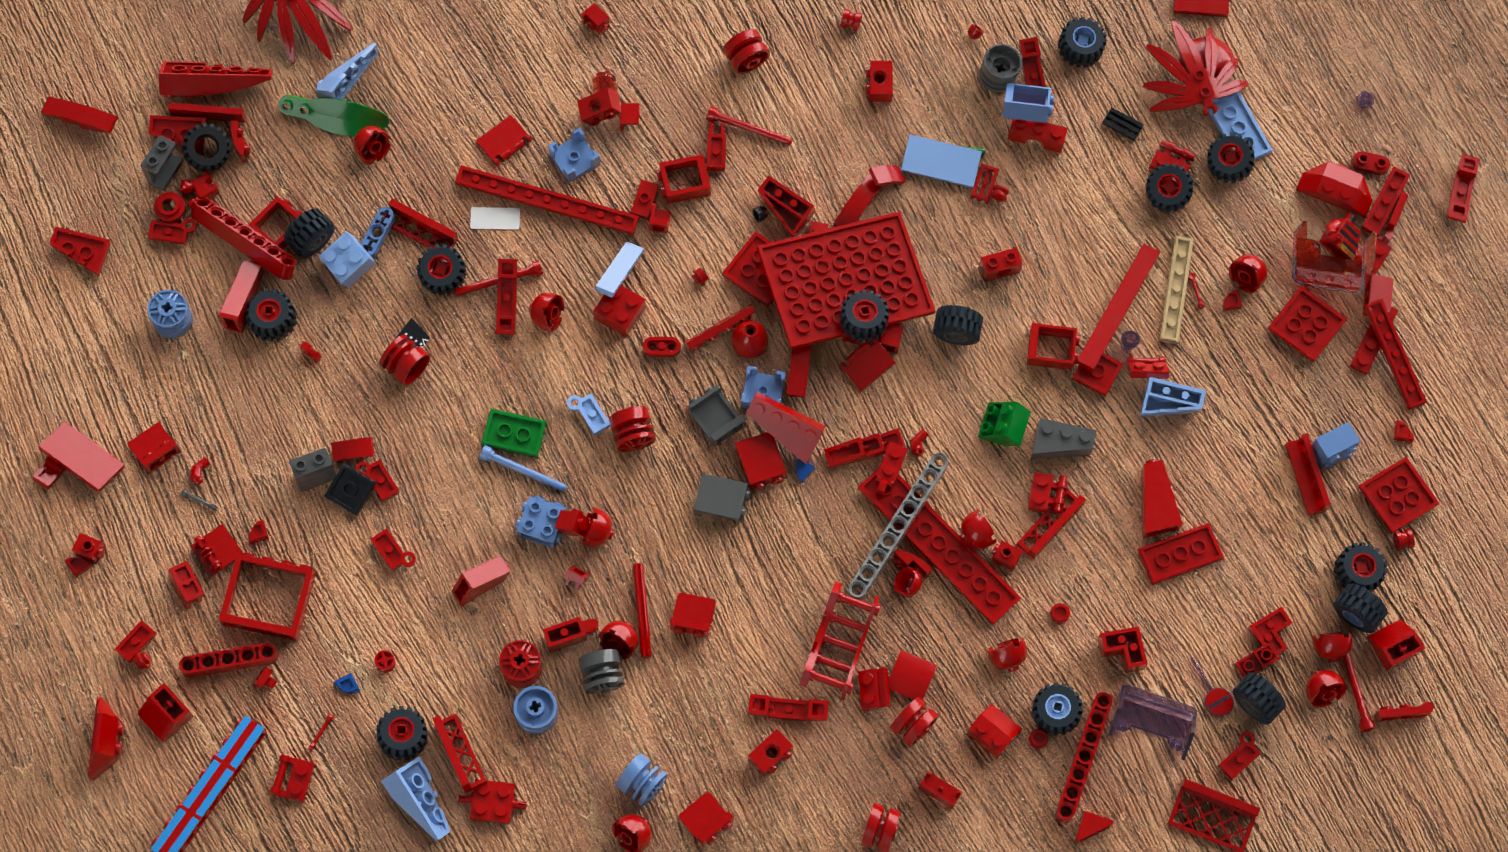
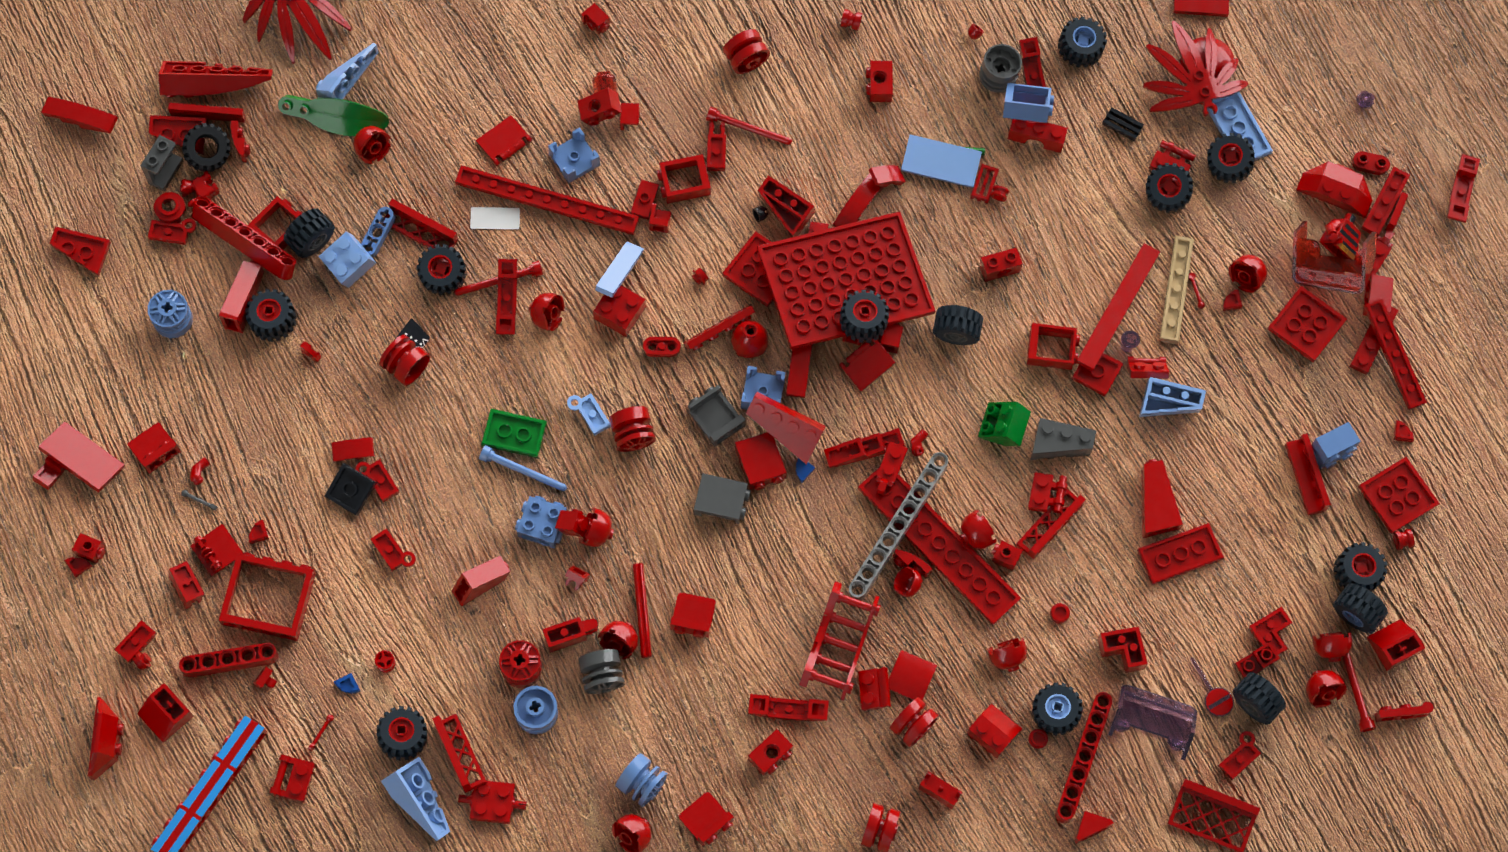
dark grey panel [289,448,336,492] -> none

